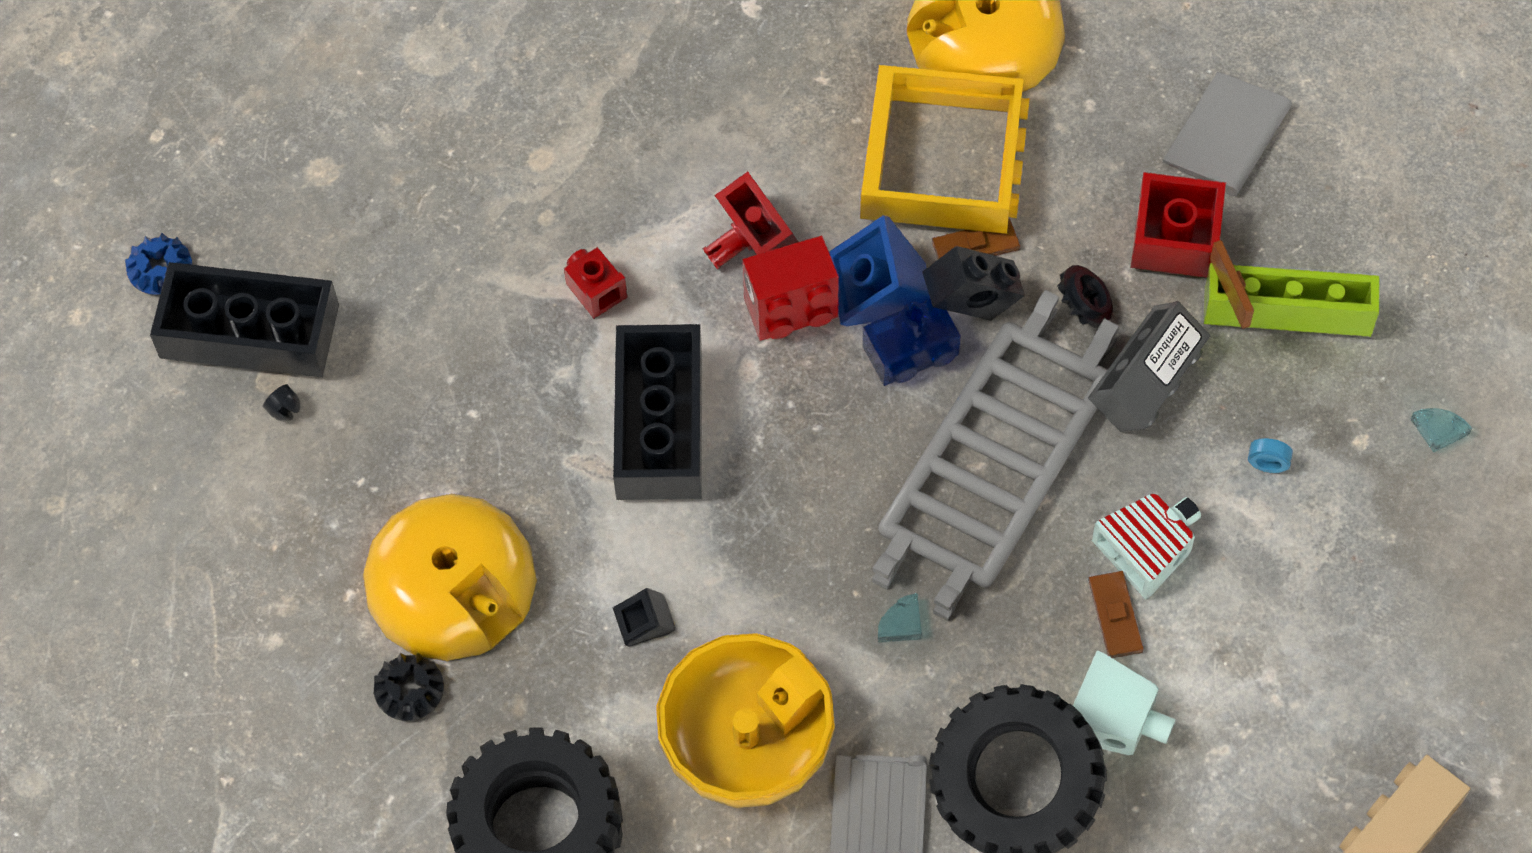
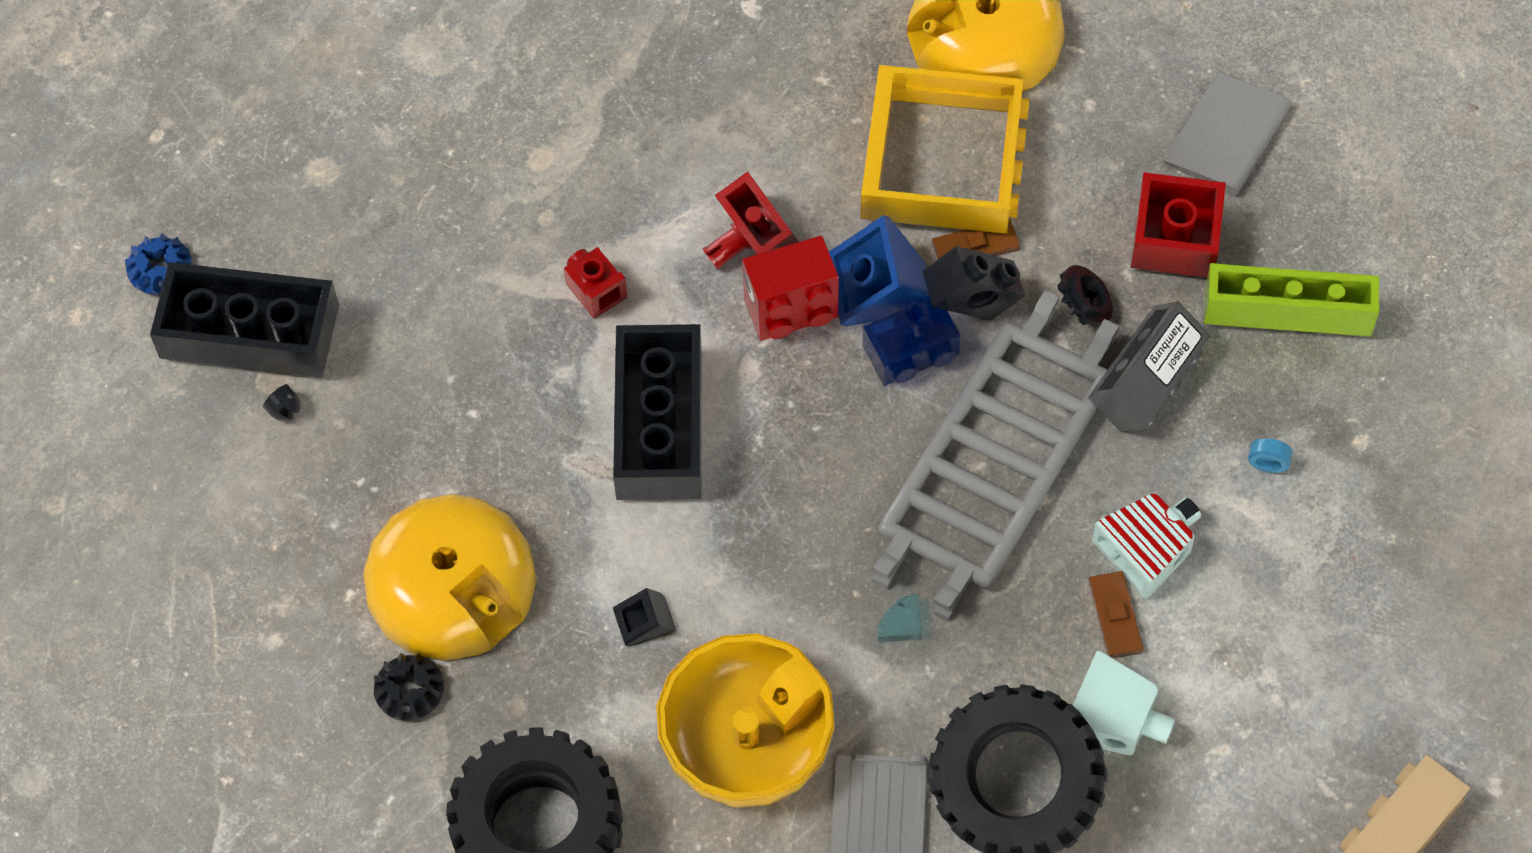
dark orange piece [1210,240,1254,329] -> none
clear light blue tile [1411,408,1472,452] -> none

